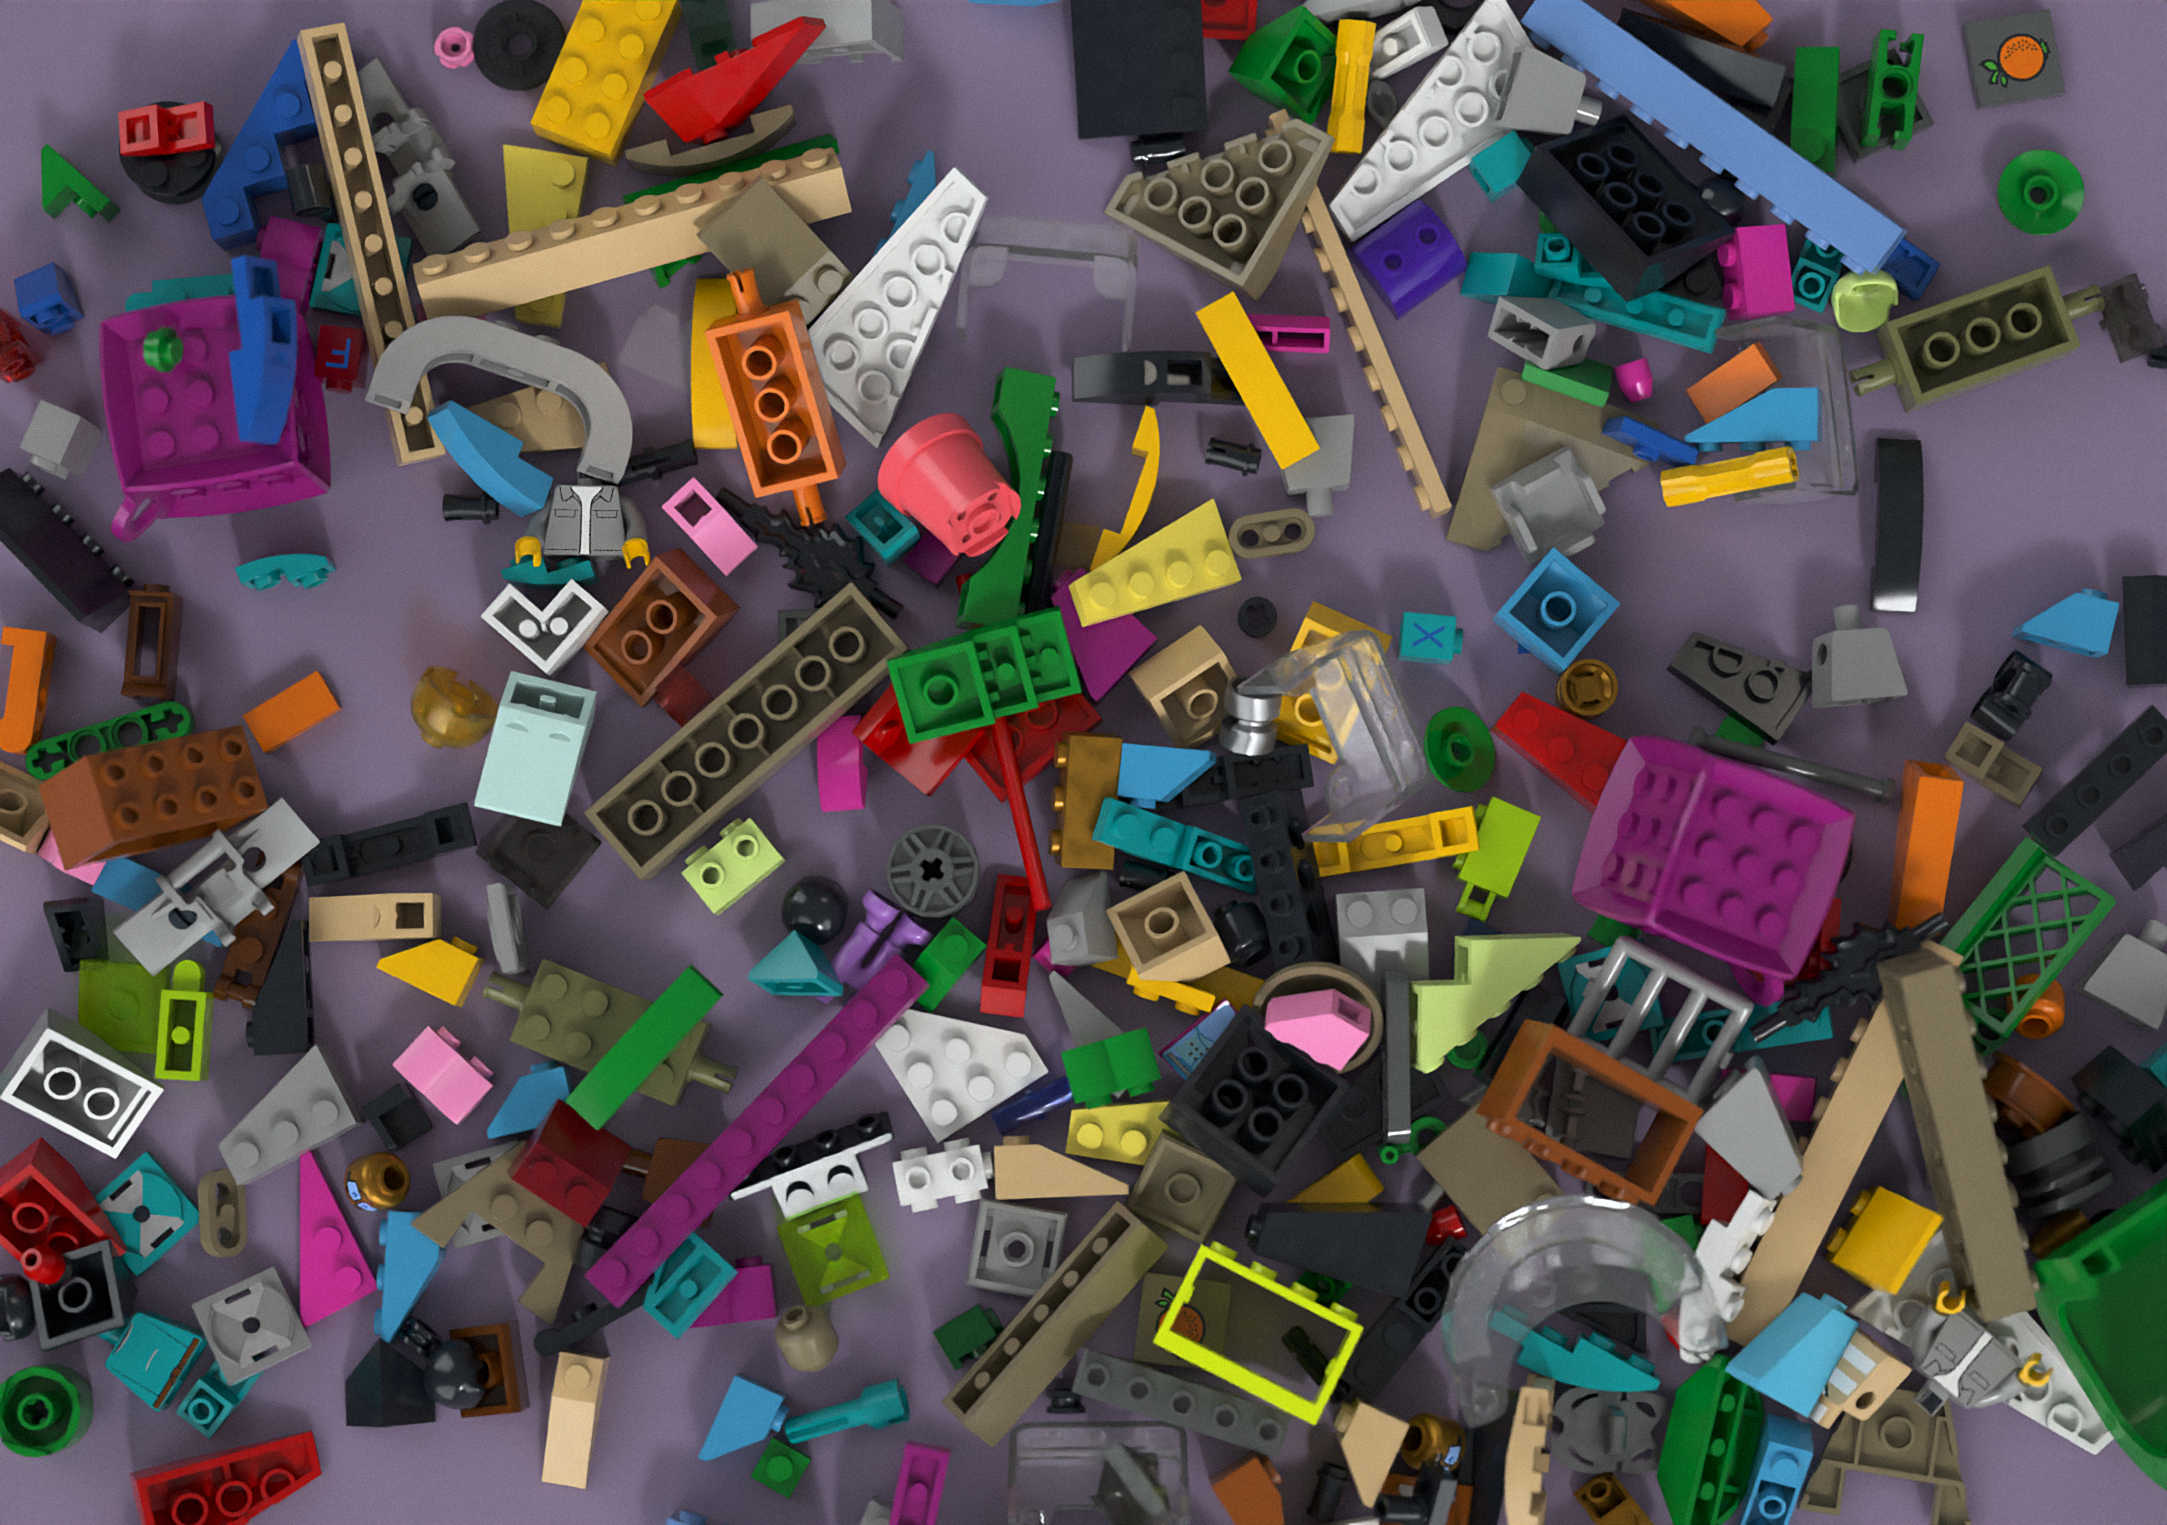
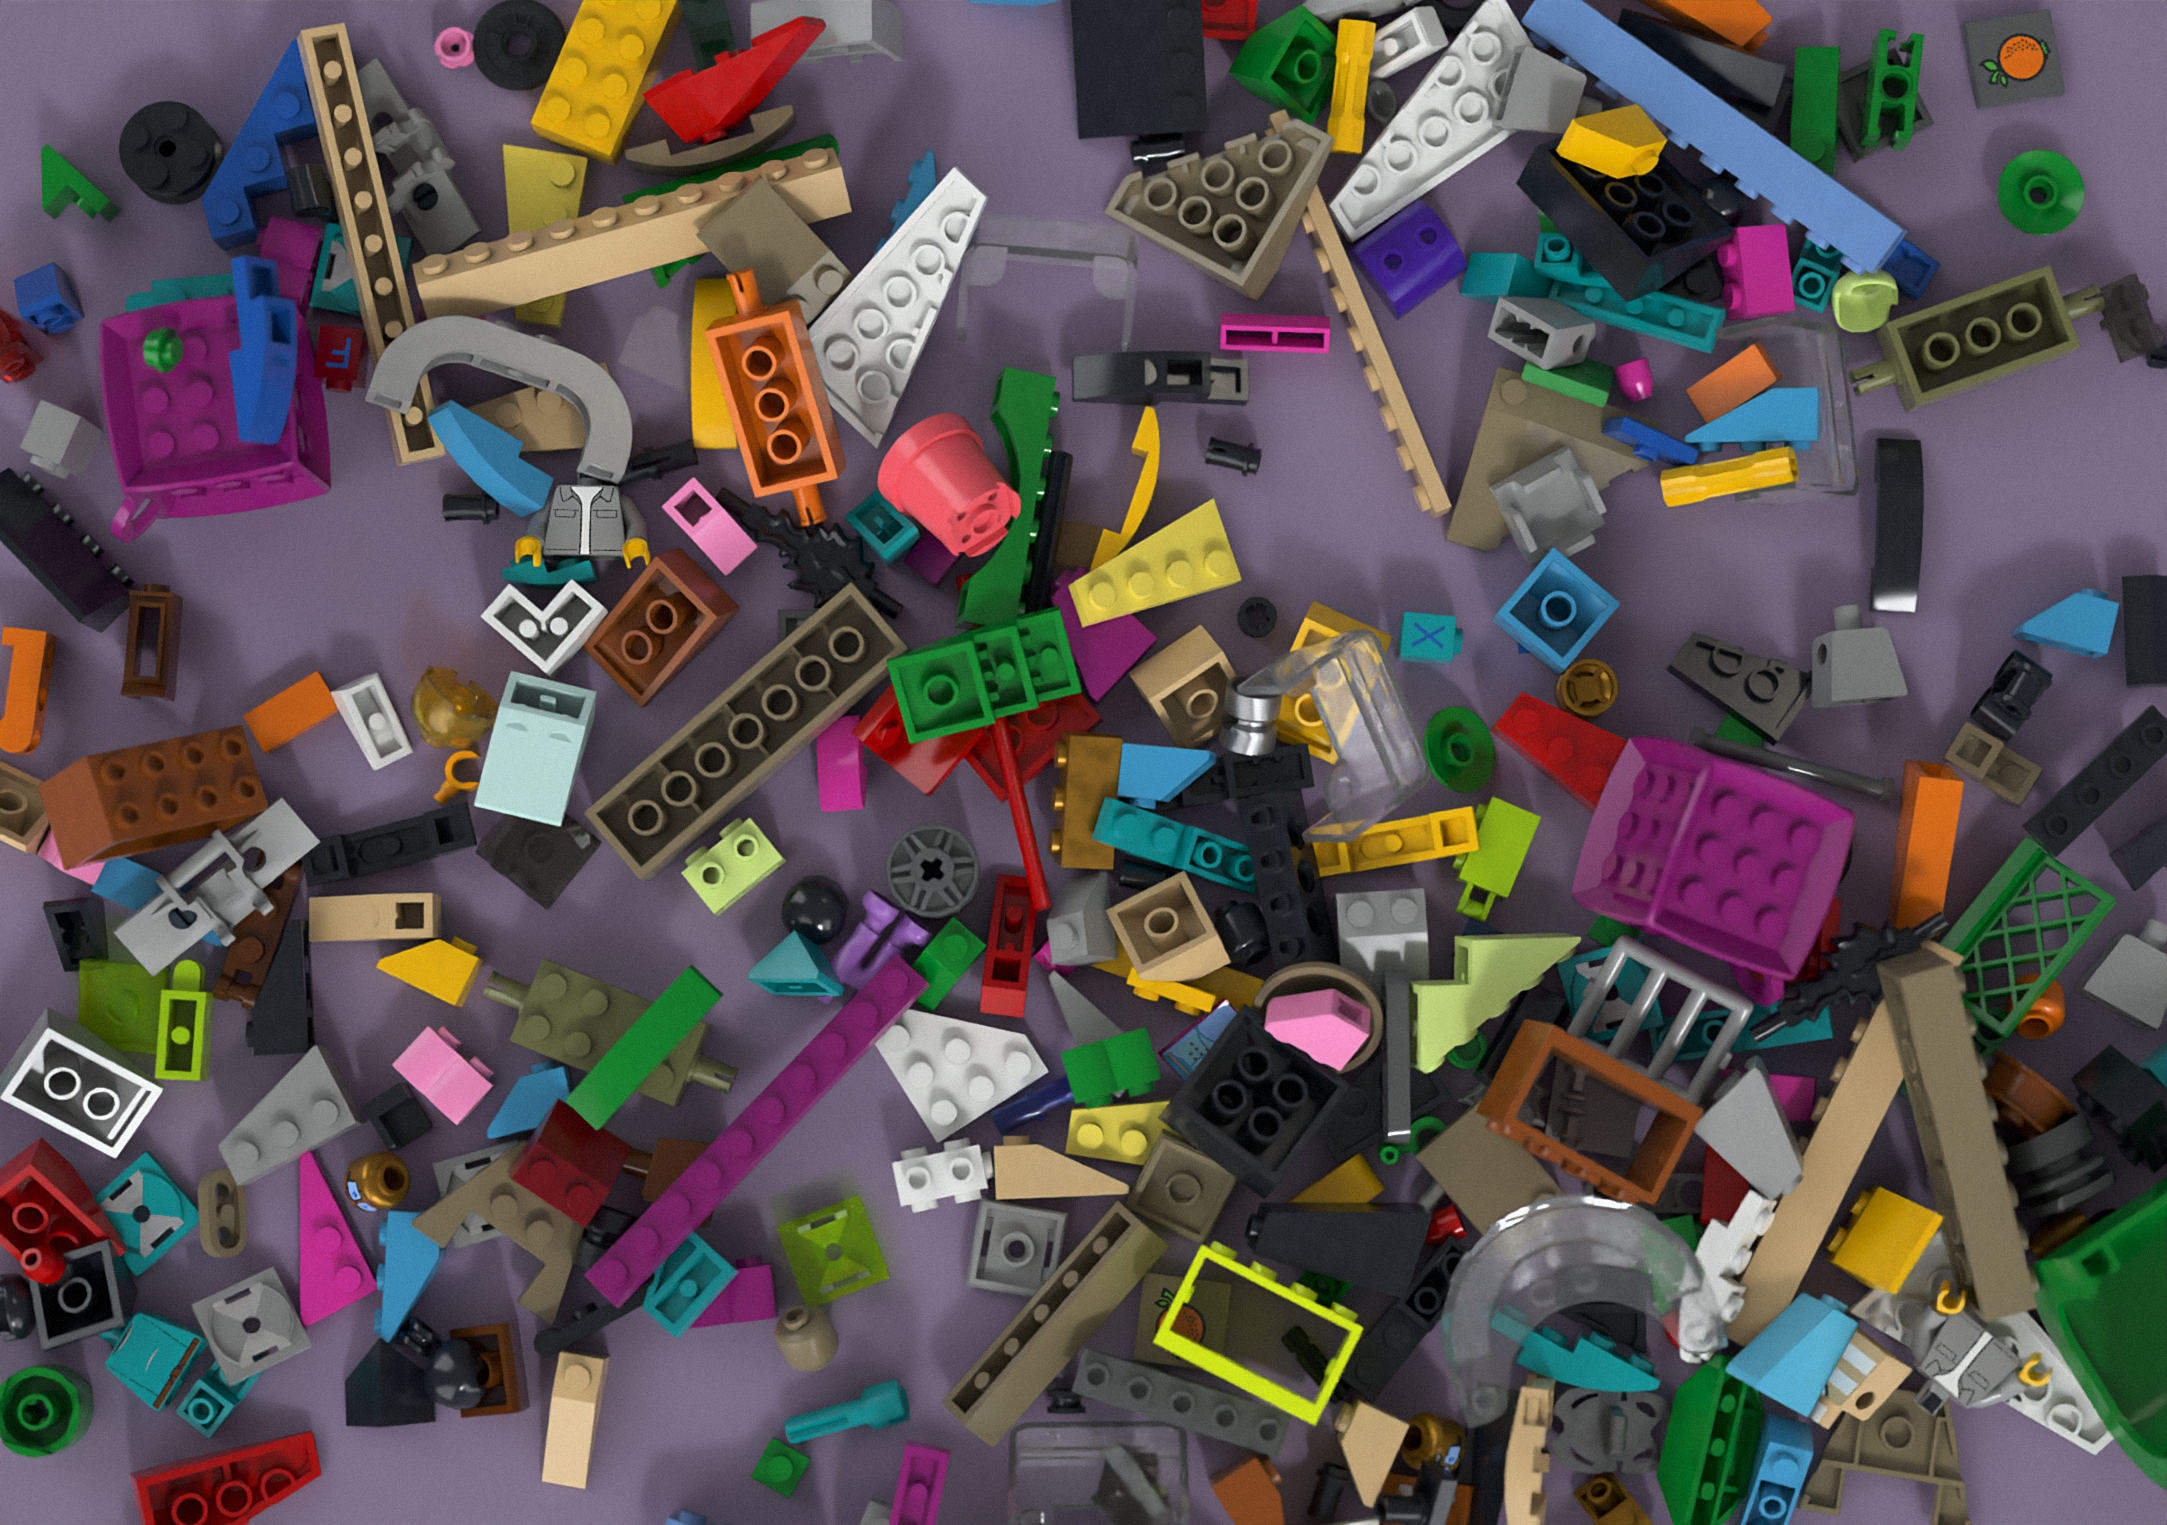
green beam [25,701,195,781] -> none
red slope [118,101,215,156] -> none
teal slope [235,554,337,591] -> none
light grey piece [486,882,531,976] -> none
clear red brick [653,663,715,727] -> none
dark azure slope [698,1373,790,1461] -> none
bracket [728,1111,895,1221] -> none
dark green brick [932,1303,1005,1371] -> none
yellow slope [1195,291,1320,470] -> none
dark tan plate [1228,508,1315,561] -> none
light grey torso [1278,414,1354,518] -> none
teal brick [1467,130,1535,204] -> none
none -> white slope [330,673,413,770]
none -> light orange piece [433,750,481,806]
none -> yellow slope [1556,104,1667,179]

